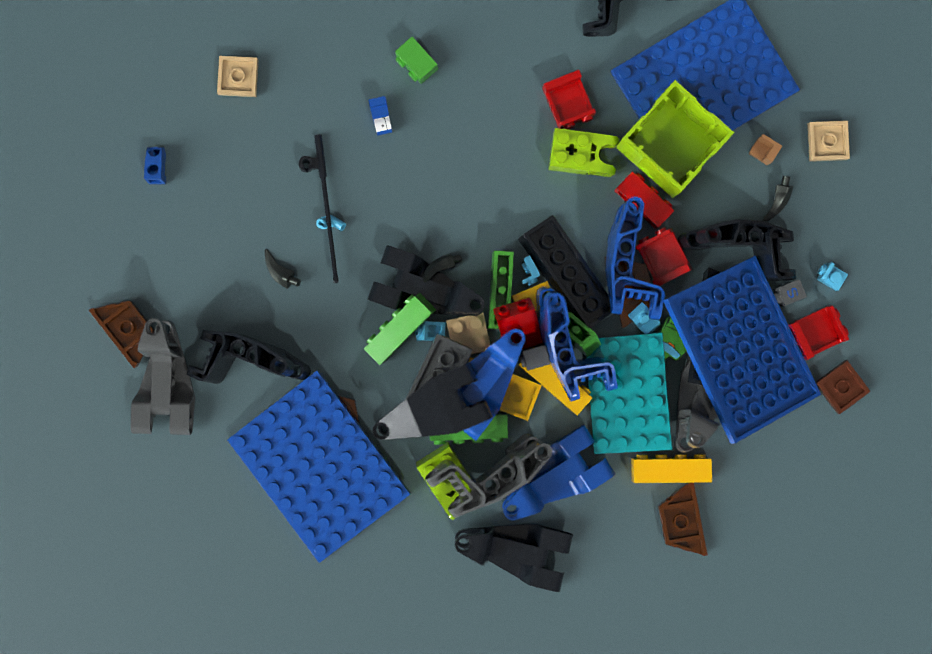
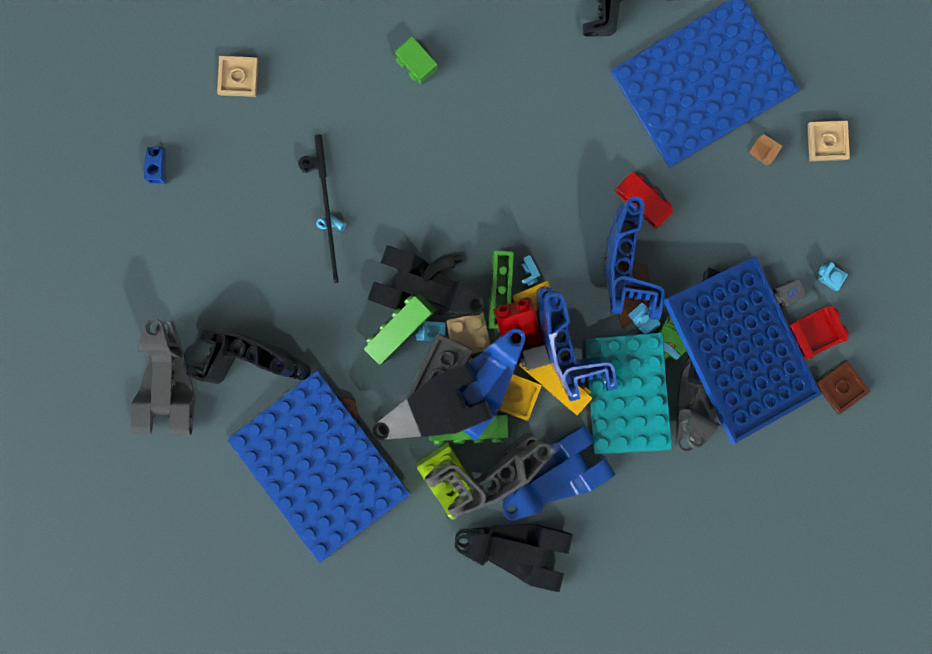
reddish brown wing [89,300,155,368] -> none
pearl dark grey bar [265,249,301,288] -> none
blue leg [368,96,392,136] -> none
black arch [518,215,612,328] -> none
red panel [542,70,596,130] -> none
lime brick [548,128,620,177] -> none
bright green brick [560,312,601,358] -> none
lime tile [616,80,734,198] -> none
yellow brick [631,454,712,483] -> none
red panel [635,227,693,286] -> none
reddish brown wing [658,483,708,556] -> none
black piece [678,219,796,281] -> none
pearl dark grey bar [762,175,793,222] -> none

